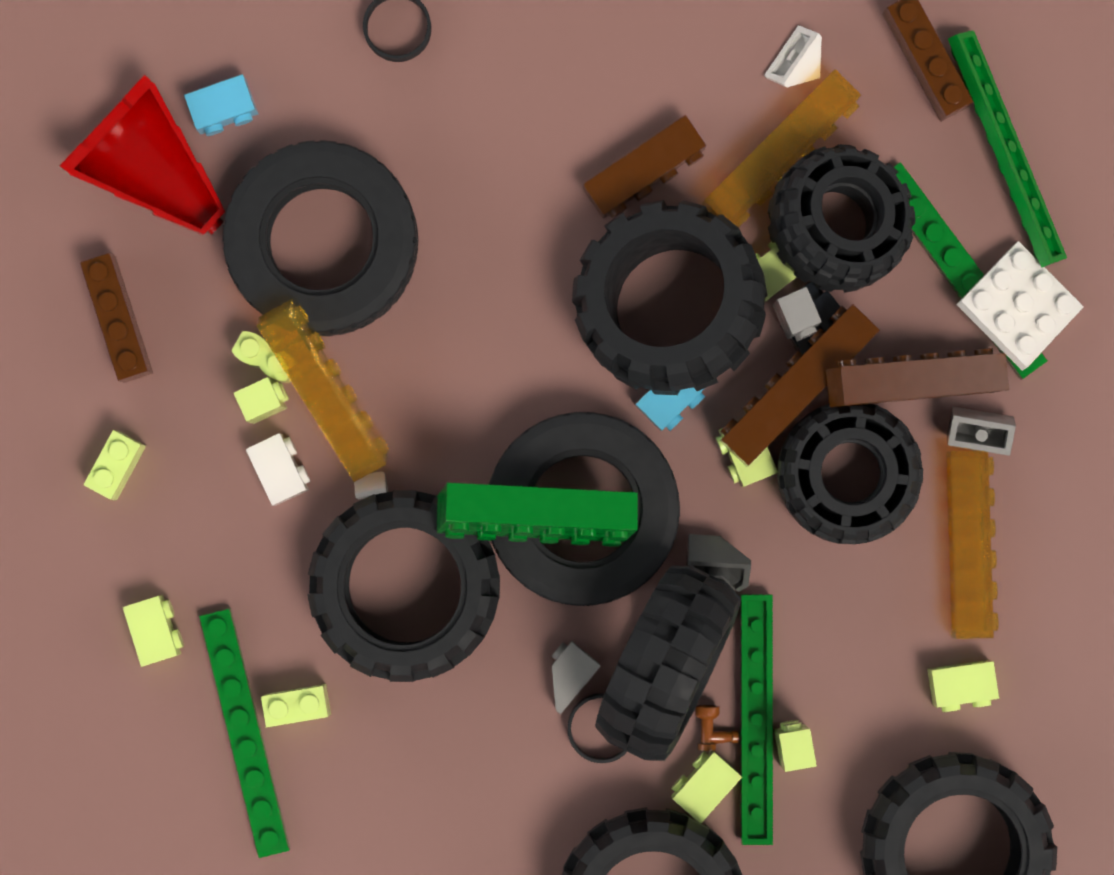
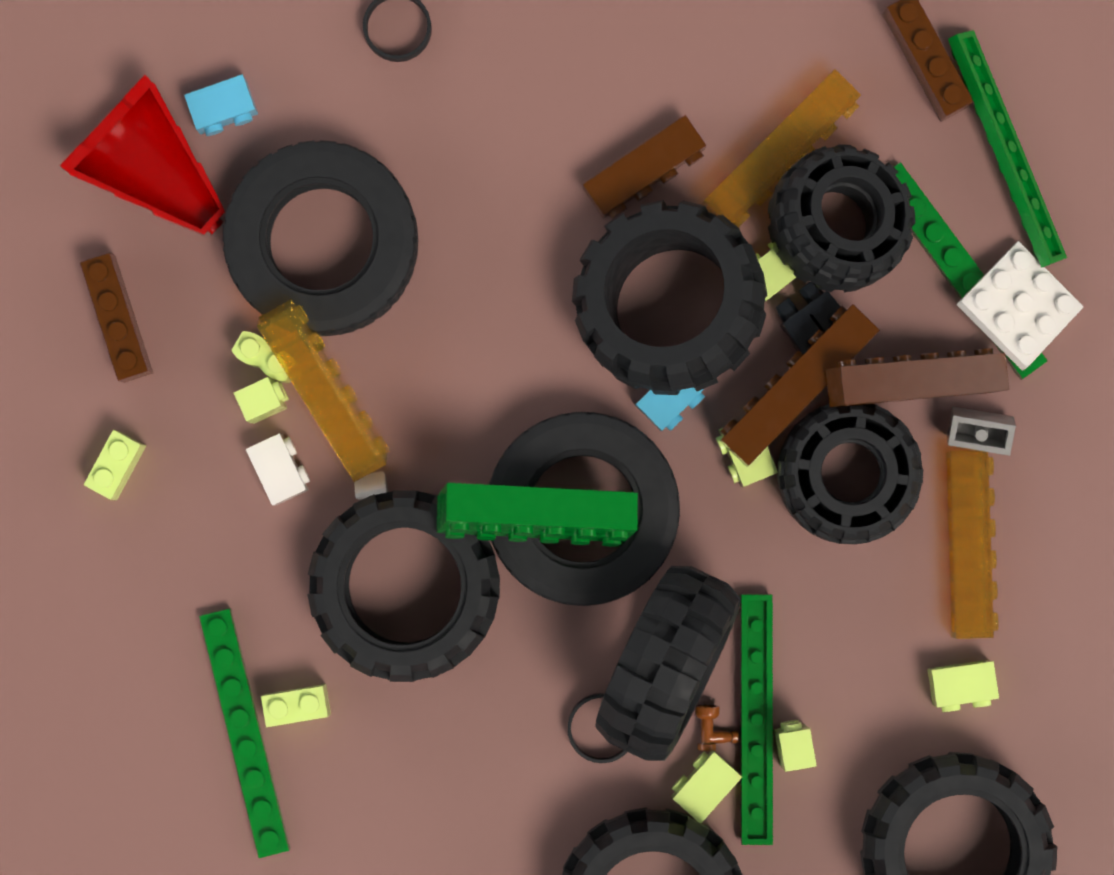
yellowish green brick [123,595,184,667] -> none
light grey slope [551,641,601,714] -> none
dark grey slope [686,534,751,592] -> none
white slope [764,25,822,87] -> none
light grey brick [773,287,822,341] -> none

